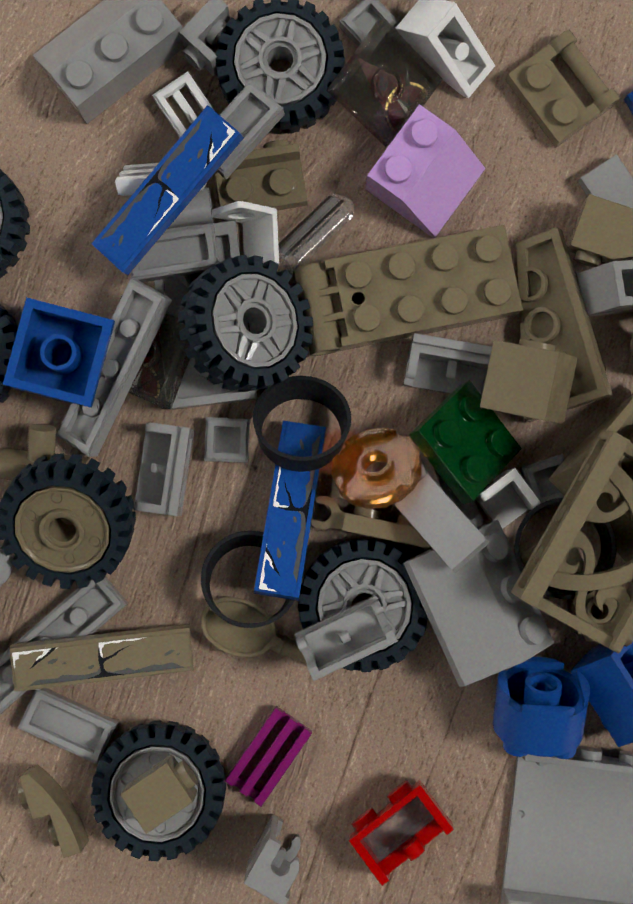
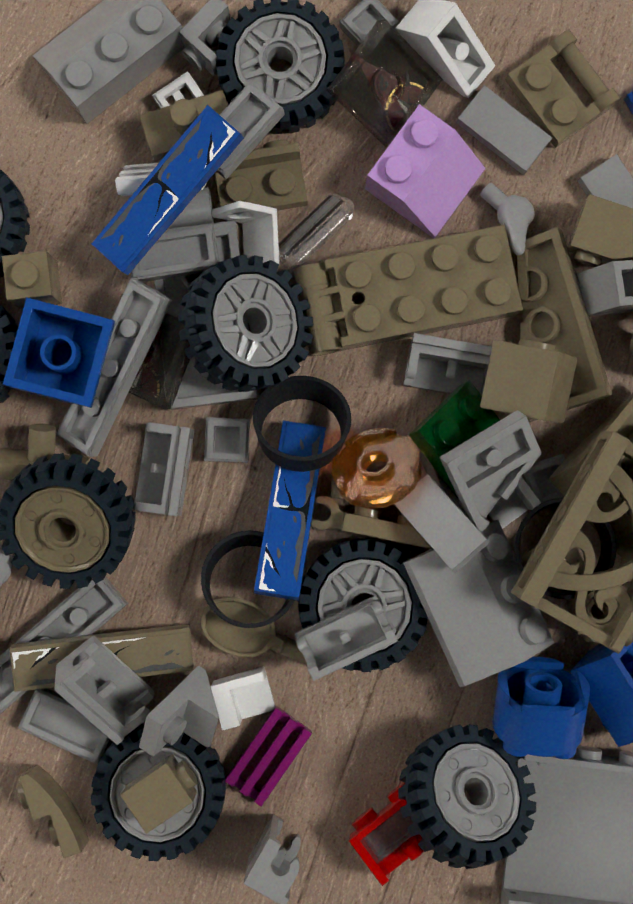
none -> dark tan brick [2,251,62,309]
none -> light grey hinge [54,635,154,745]
none -> dark tan tile [139,90,228,161]
none -> light grey slope [139,666,218,757]
none -> white panel [210,666,275,731]
none -> wheel [398,724,536,869]
none -> light grey wing [439,410,542,532]
none -> light grey tile [456,85,552,175]
none -> light grey animal [480,182,535,255]

